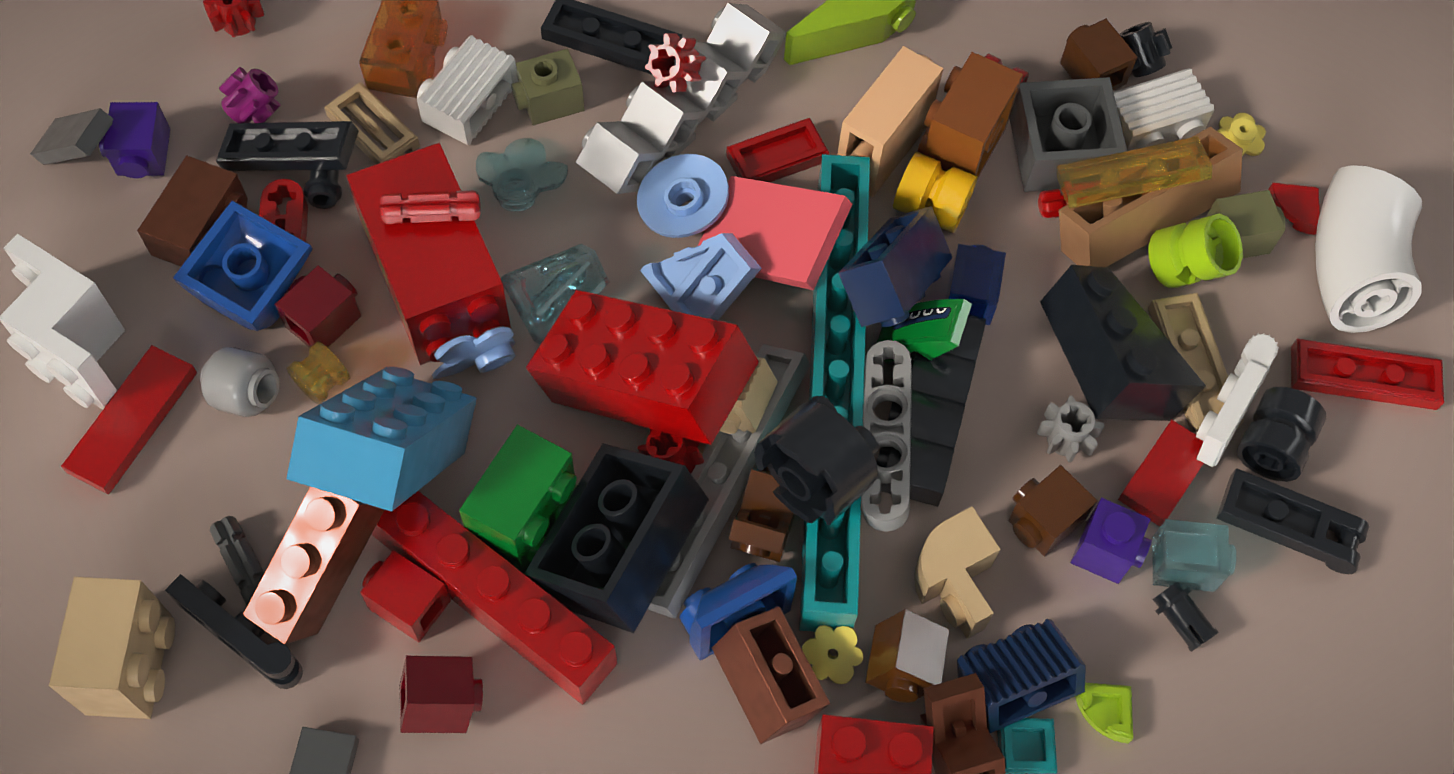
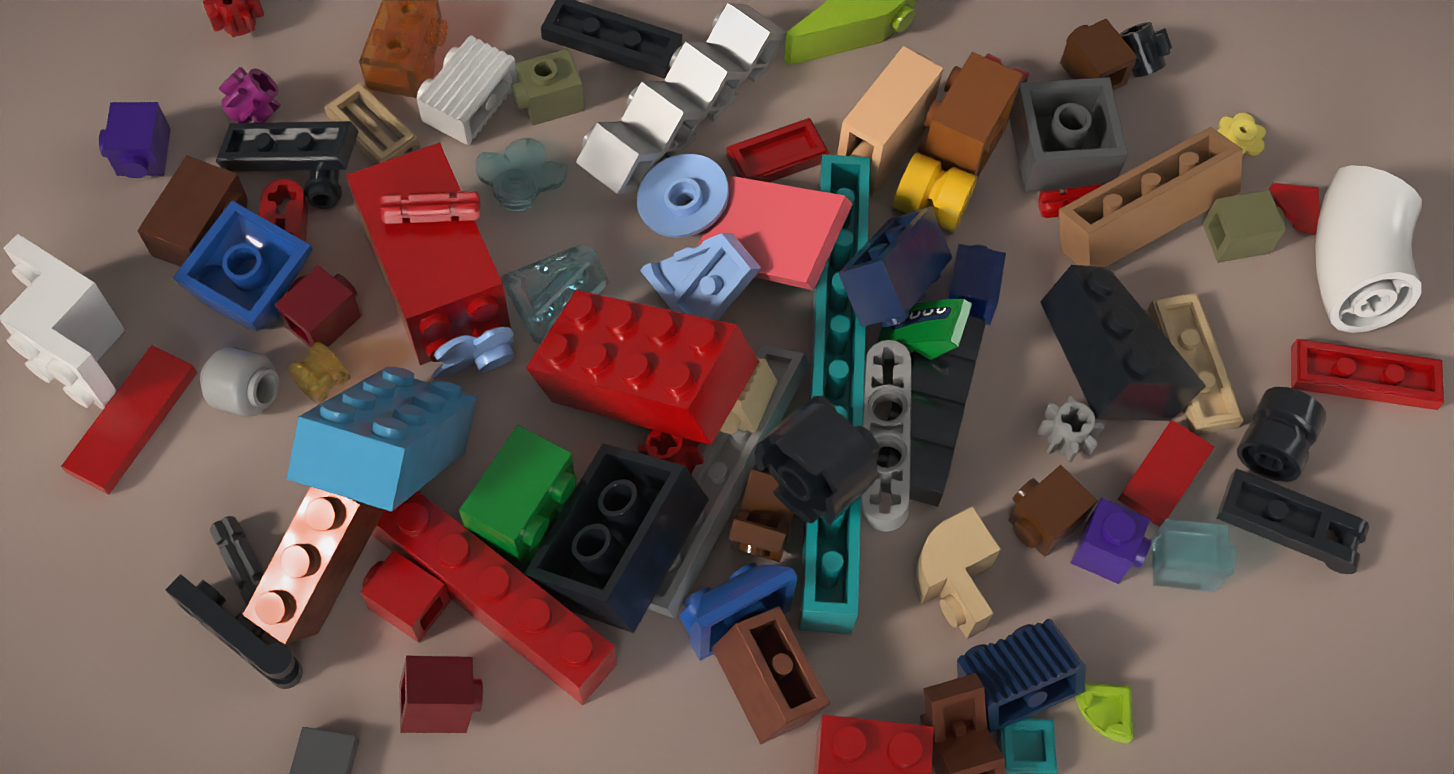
dark grey tile [30,108,113,165] -> none
tan brick [49,577,175,719] -> none
red gear [645,33,706,92] -> none
light yellow plant [802,625,864,684] -> none
reddish brown brick [865,609,949,703] -> none
clear yellow tile [1056,136,1213,208] -> none
white brick [1113,68,1214,158] -> none
lime wheel [1148,213,1243,288] -> none
black pin [1152,582,1219,652] -> none
white hinge [1196,333,1279,467] -> none

